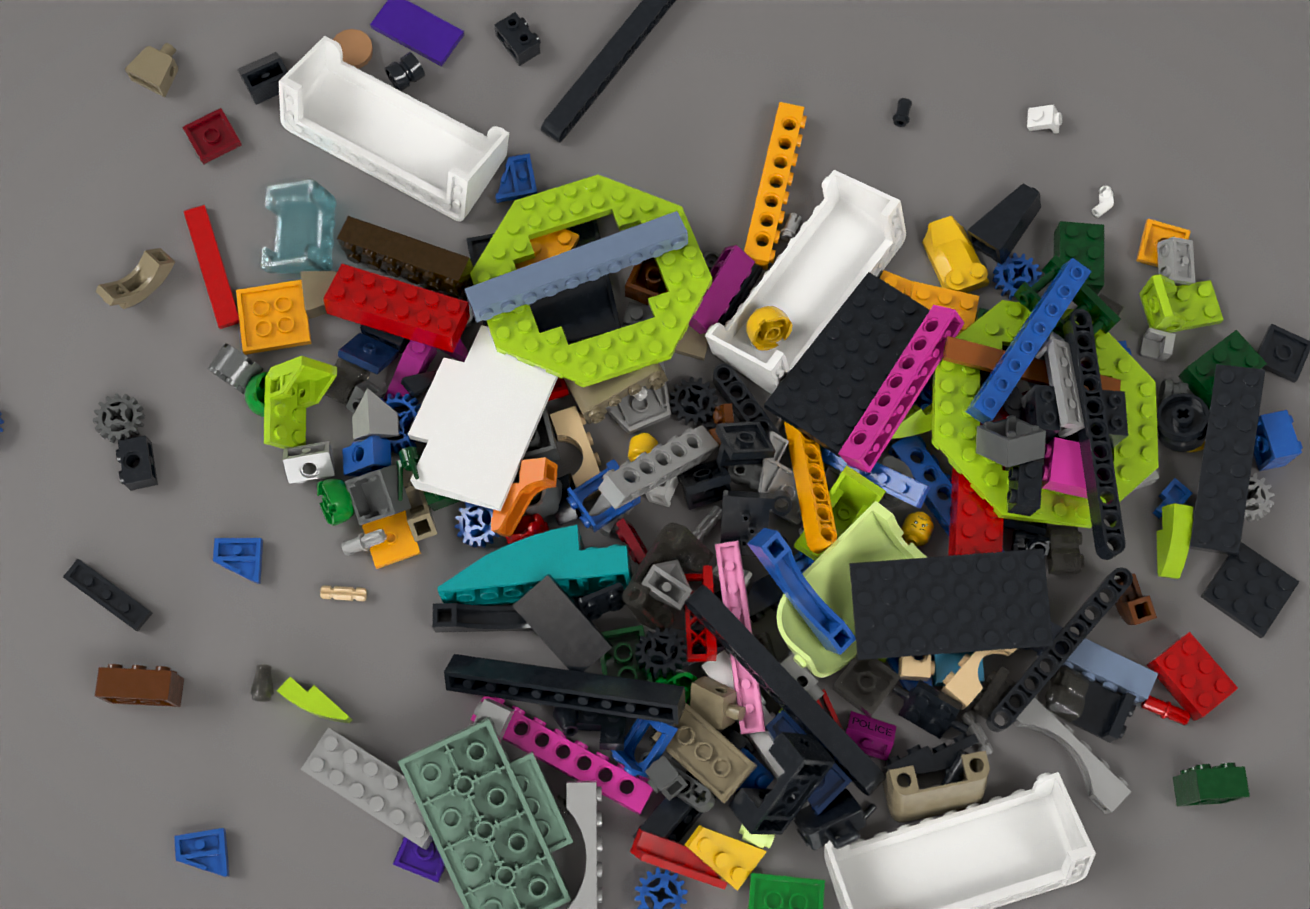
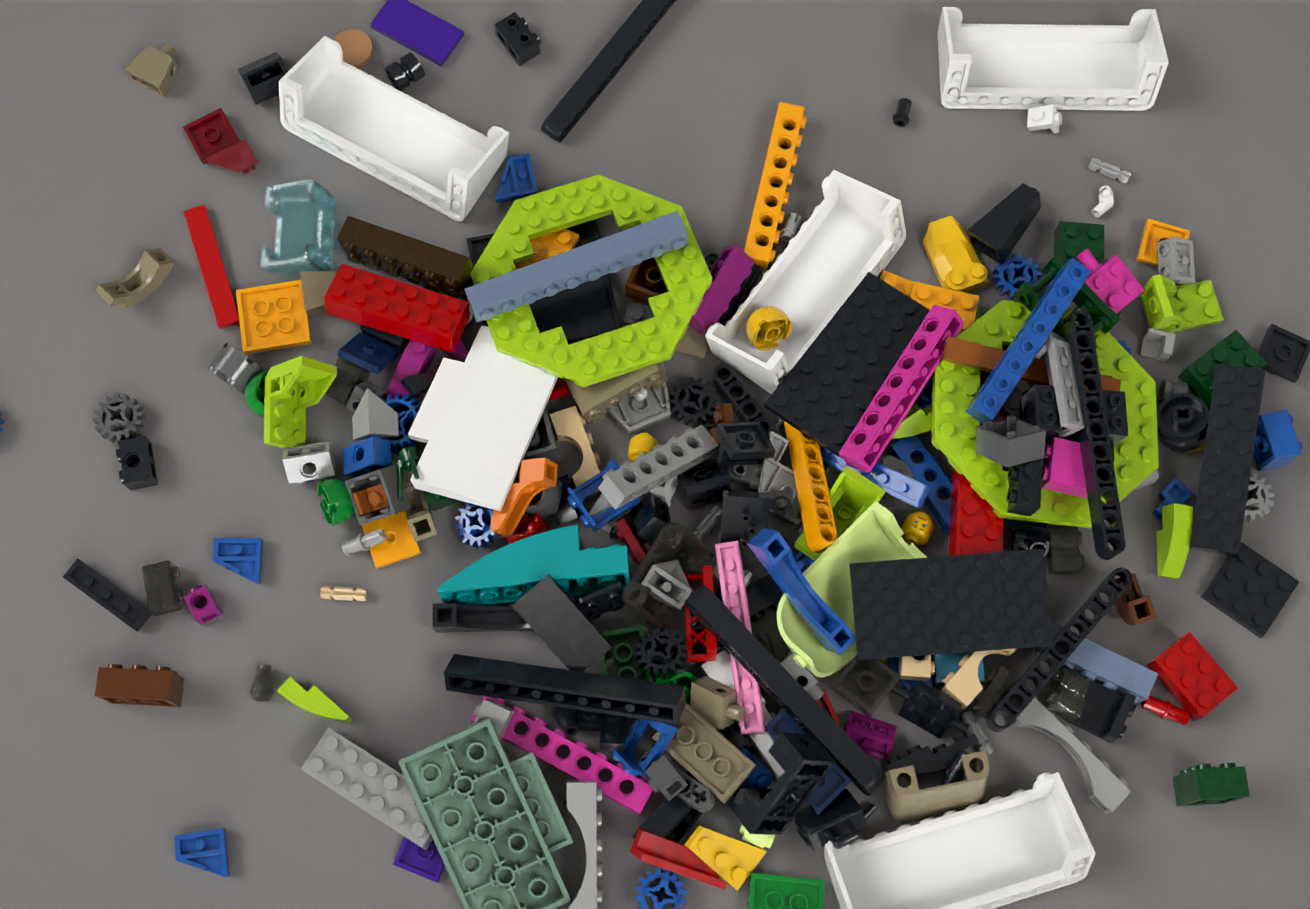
none -> clear smoke brick [141,560,185,616]
none -> magenta brick [184,585,223,625]
none -> dark red slope [206,139,258,174]
none -> dark orange bracket [353,484,389,515]
none -> black brick [632,492,672,547]
none -> white windscreen [938,7,1169,111]
none -> dark pink brick [1076,248,1144,314]
none -> light grey axle [1088,157,1131,183]

